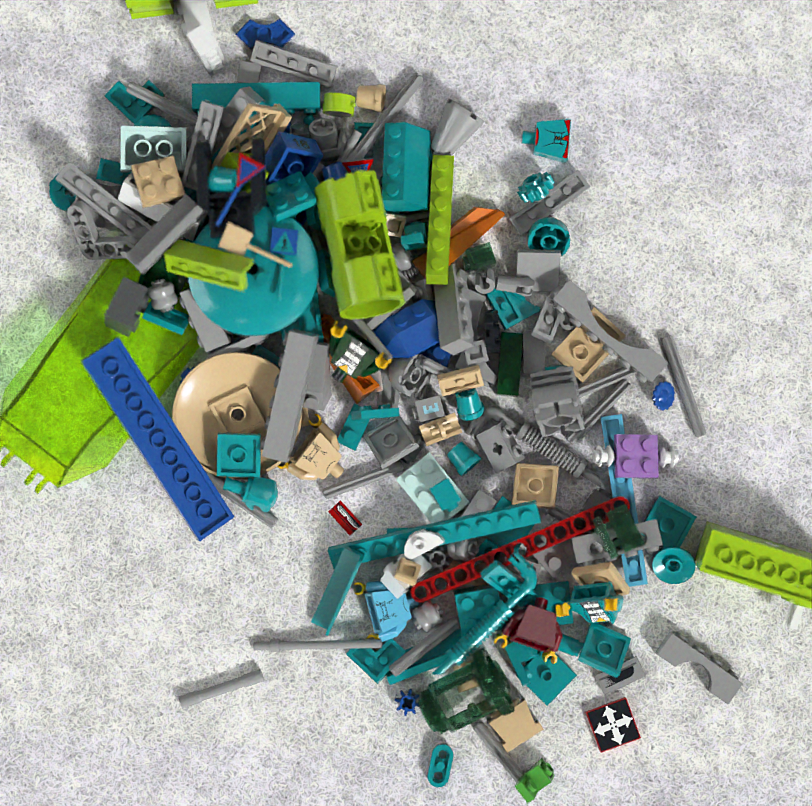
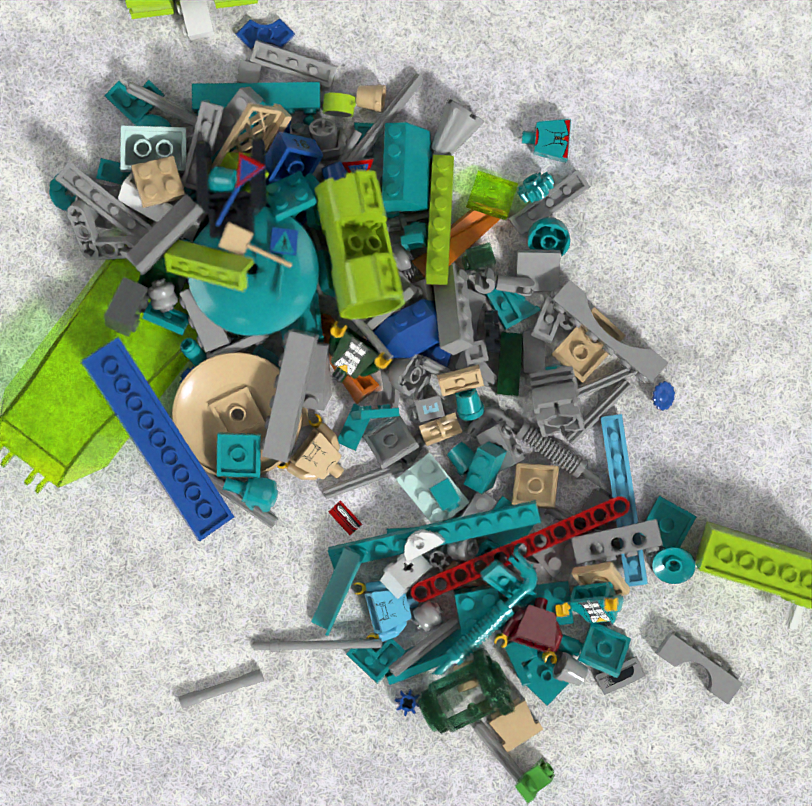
white brick [186,23,227,75] -> none
tan tile [385,211,406,238] -> none
tan tile [394,557,421,586] -> none
teal plate [427,743,454,787] -> none
black tile [585,697,641,753] -> none
clear green plate [592,504,645,559] -> none
medium lavender plate [593,434,678,479] -> none
light grey axle [661,335,706,437] -> none
none -> teal piece [180,338,208,367]
none -> teal brick [464,441,507,494]
none -> clear neon green tile [466,170,519,221]
none -> light grey piece [553,653,588,686]

